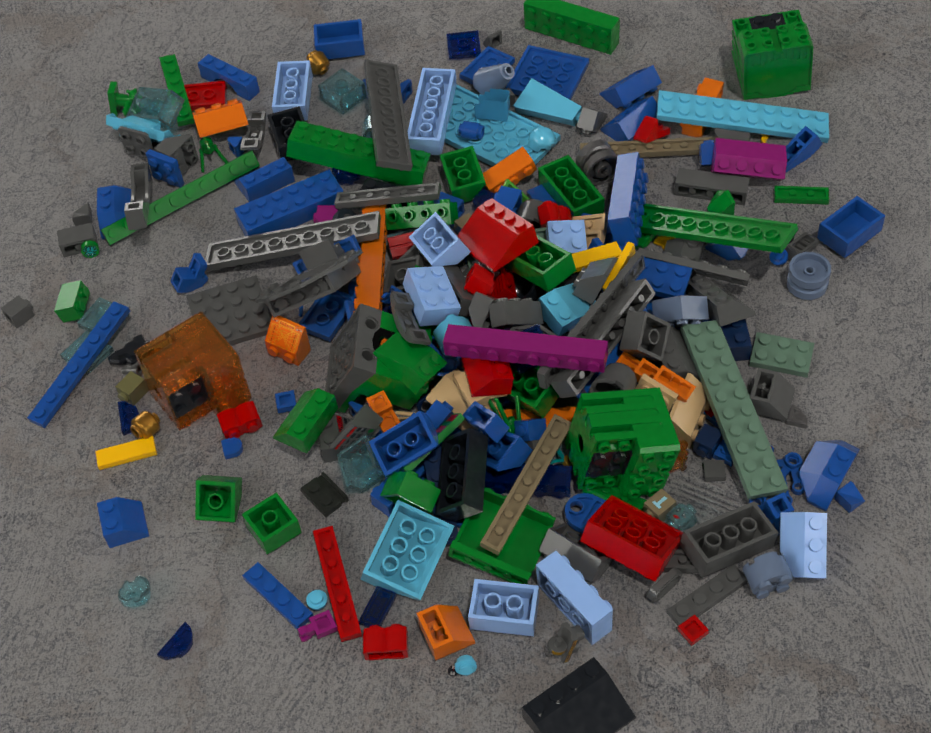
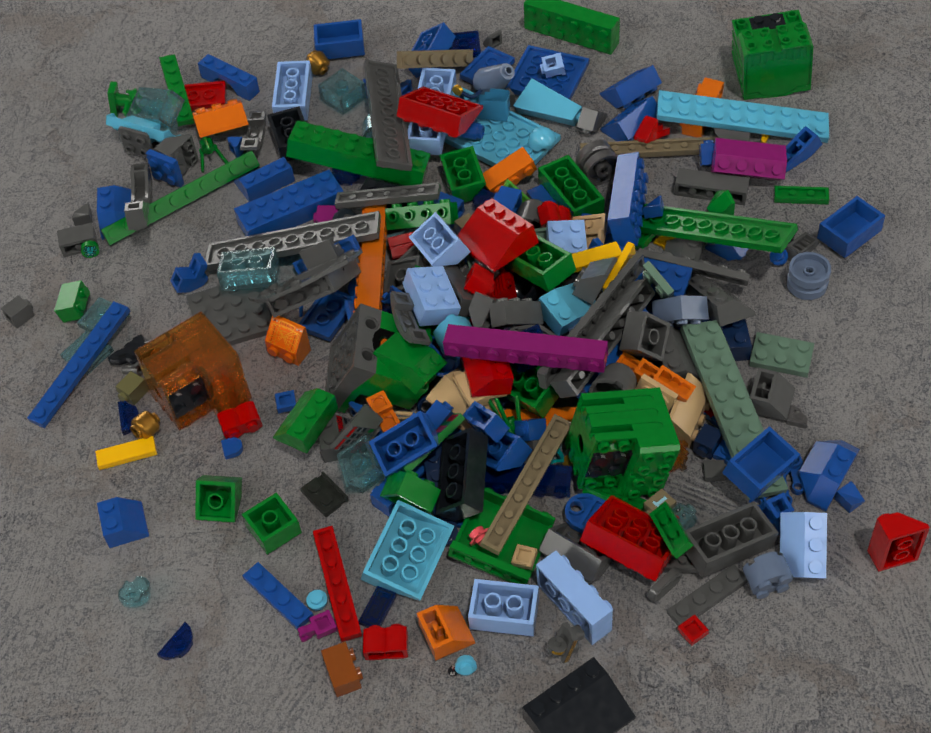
none -> clear light blue brick [217,247,280,291]
none -> dark orange brick [321,641,363,697]
none -> dark tan plate [397,49,473,69]
none -> red slope [397,86,483,138]
none -> blue brick [408,22,456,78]
none -> piece [452,84,483,101]
none -> coral plate [469,526,489,546]
none -> tan tile [511,544,538,570]
none -> light blue brick [540,52,566,78]
none -> sand green plate [642,260,674,299]
none -> blue slope [643,195,664,219]
none -> green plate [649,501,694,559]
none -> blue piece [722,426,801,501]
none -> red slope [867,512,930,572]

